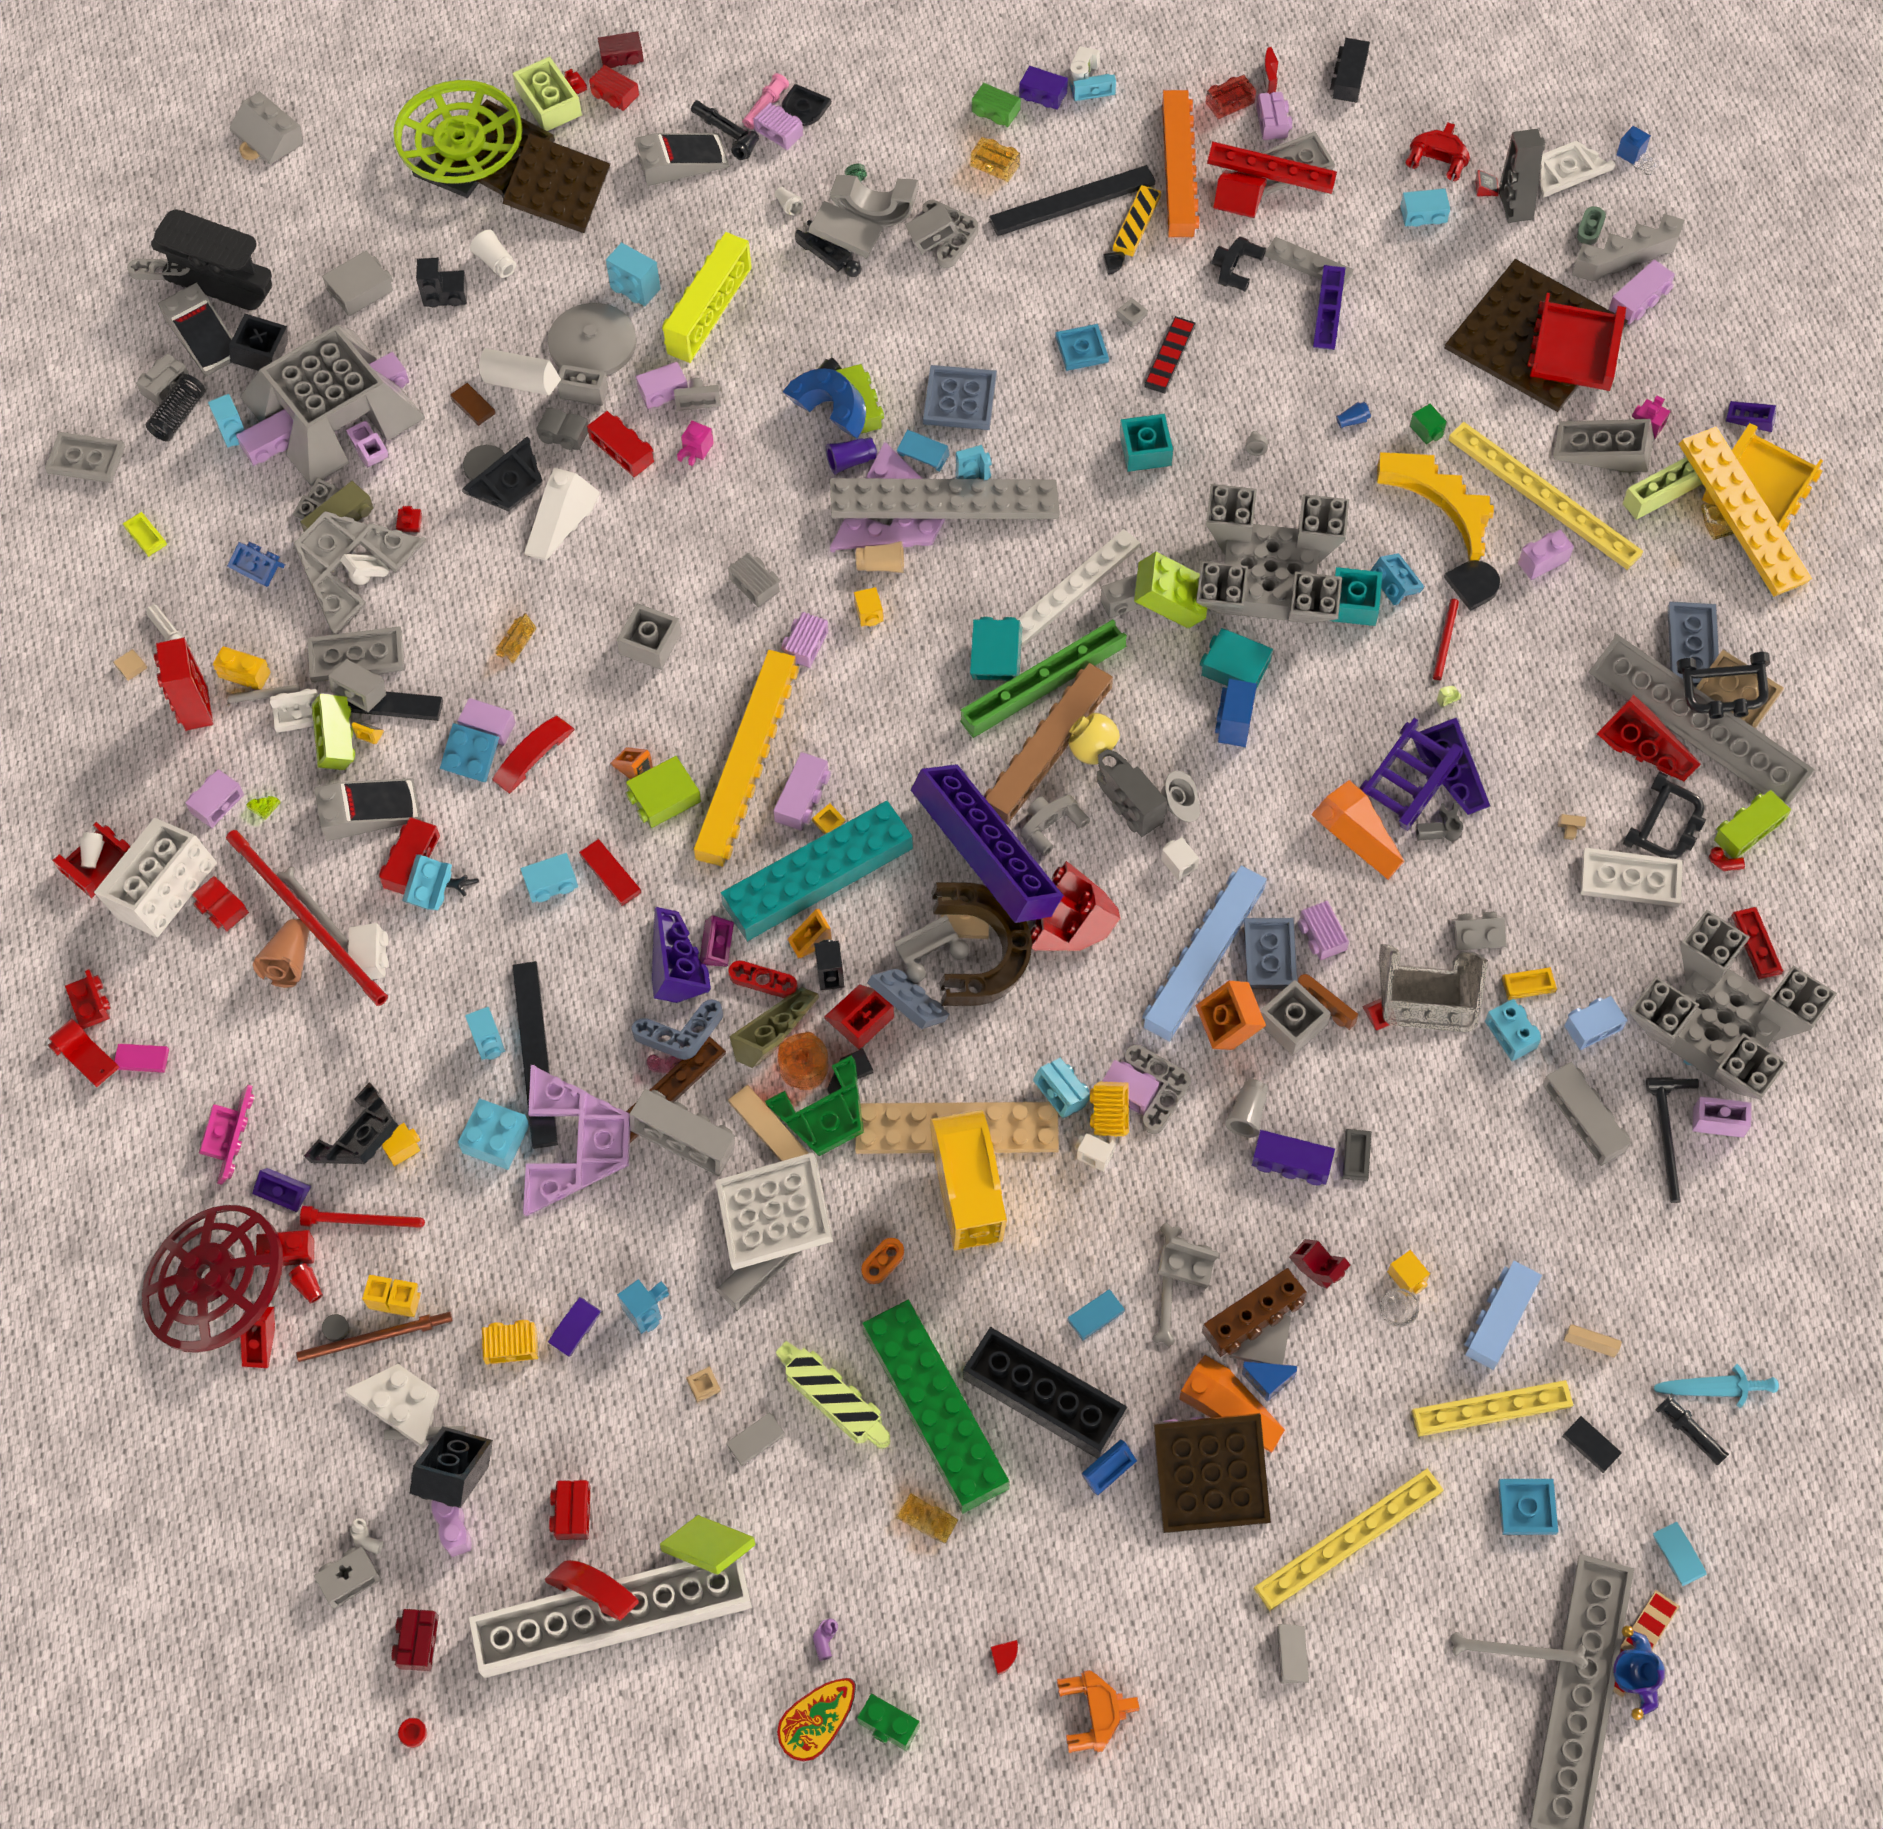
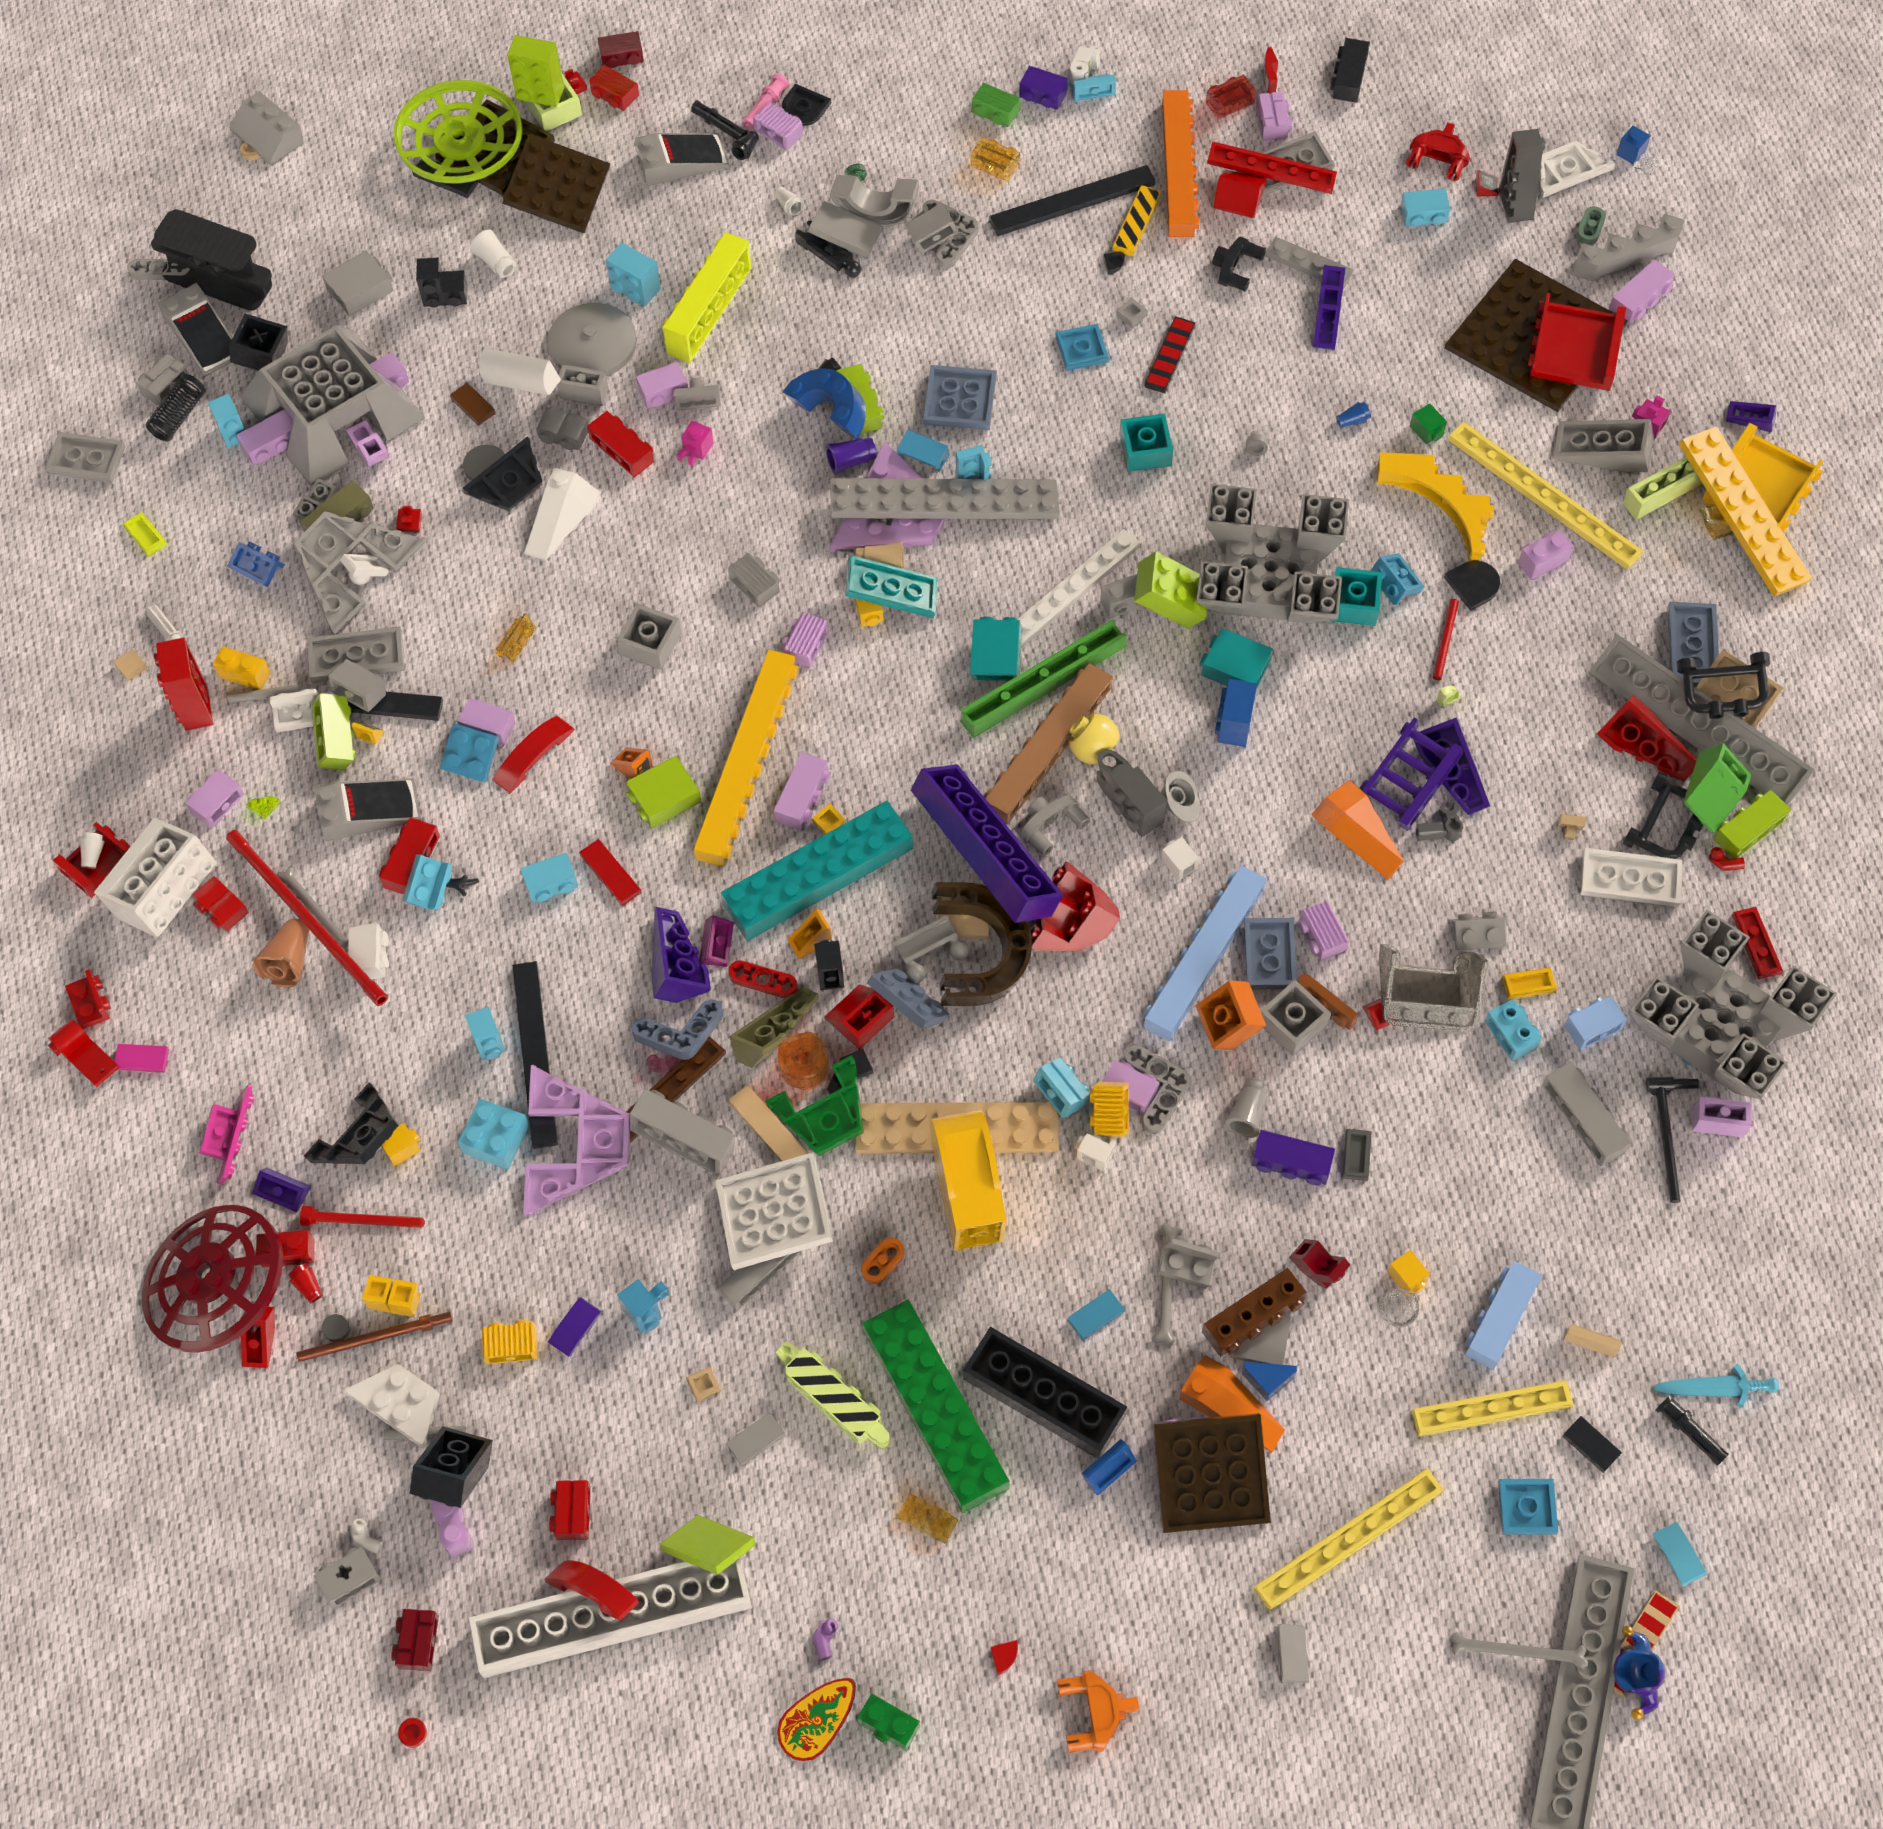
none -> lime brick [507,35,564,107]
none -> teal tile [845,555,938,618]
none -> bright green slope [1684,743,1751,833]

